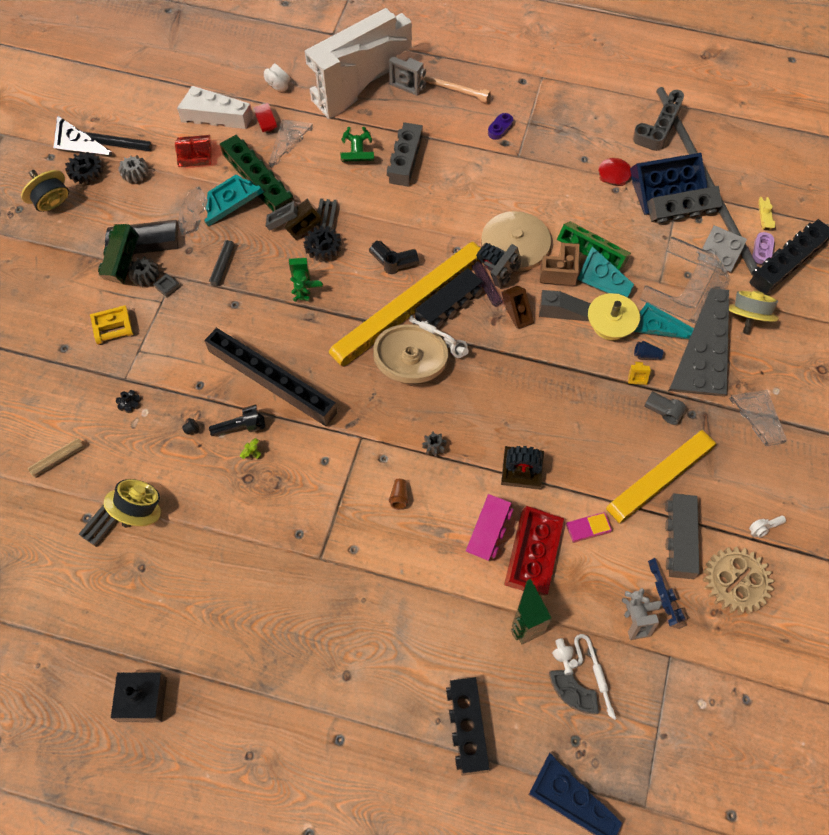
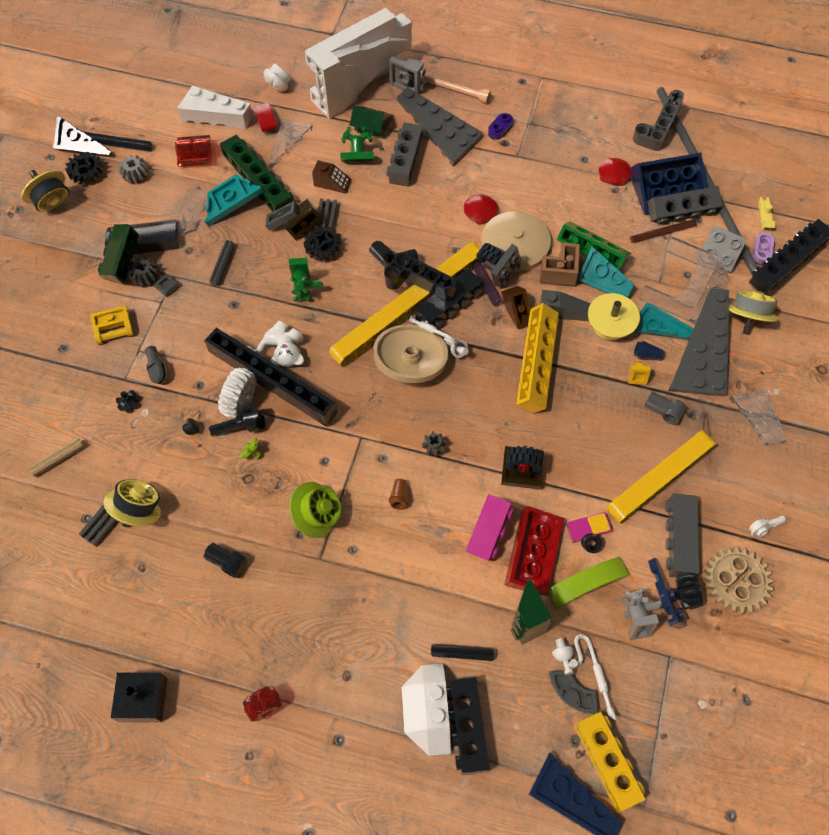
none -> dark grey arm [144,346,168,384]
none -> black piece [203,542,248,578]
none -> white gear [218,368,256,419]
none -> clear red gear [242,686,282,722]
none -> white animal [247,320,304,367]
none -> lime piece [290,482,341,538]
none -> reddish brown slope [312,160,351,194]
none -> dark green slope [349,106,393,136]
none -> black beam [384,254,456,300]
none -> dark grey wing [397,87,483,166]
none -> white wedge [402,664,451,756]
none -> black axle [431,644,494,661]
none -> red dish [464,194,498,225]
none -> yellow brick [516,303,559,414]
none -> lime slope [548,557,629,609]
none -> yellow brick [574,712,646,813]
none -> black bush [581,533,602,553]
none -> copper bar [630,219,696,243]
none -> black gear [675,573,703,610]

